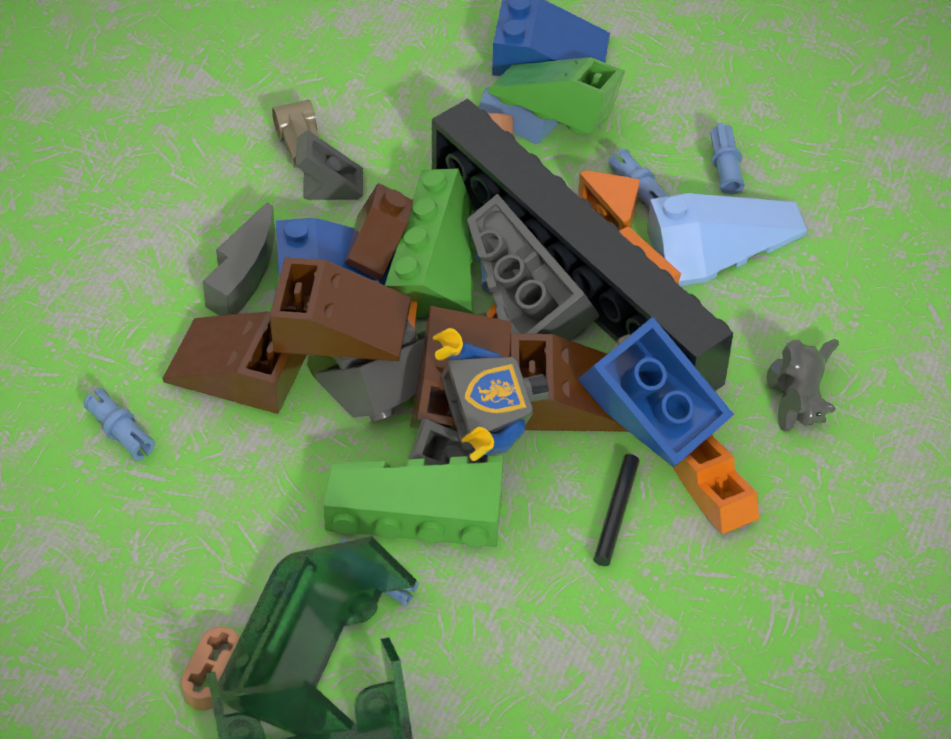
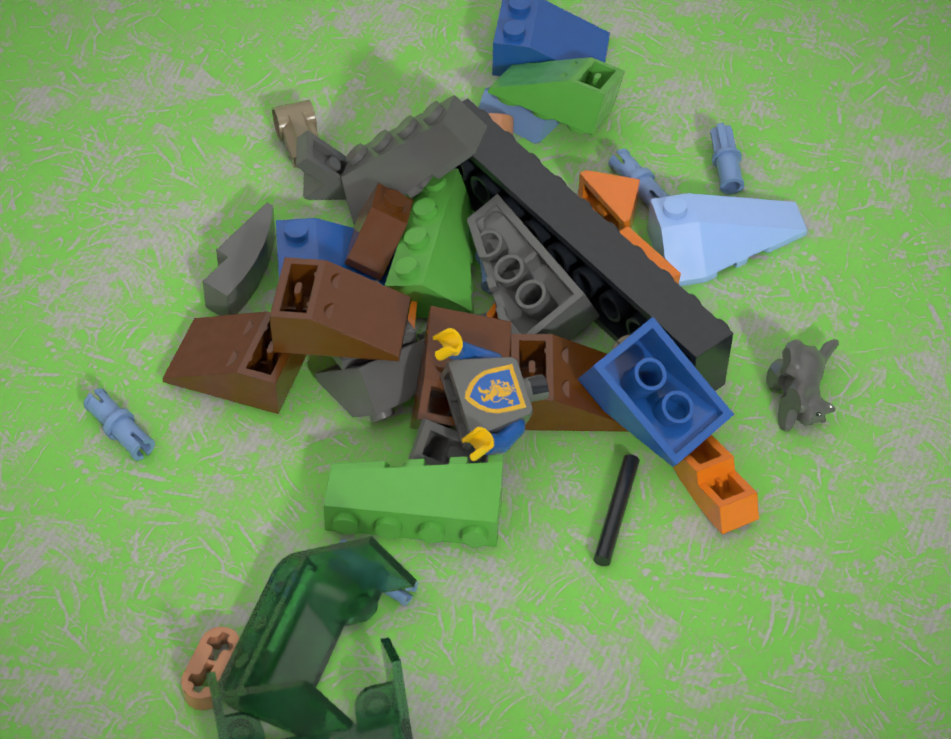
none -> dark grey wedge [341,95,487,227]

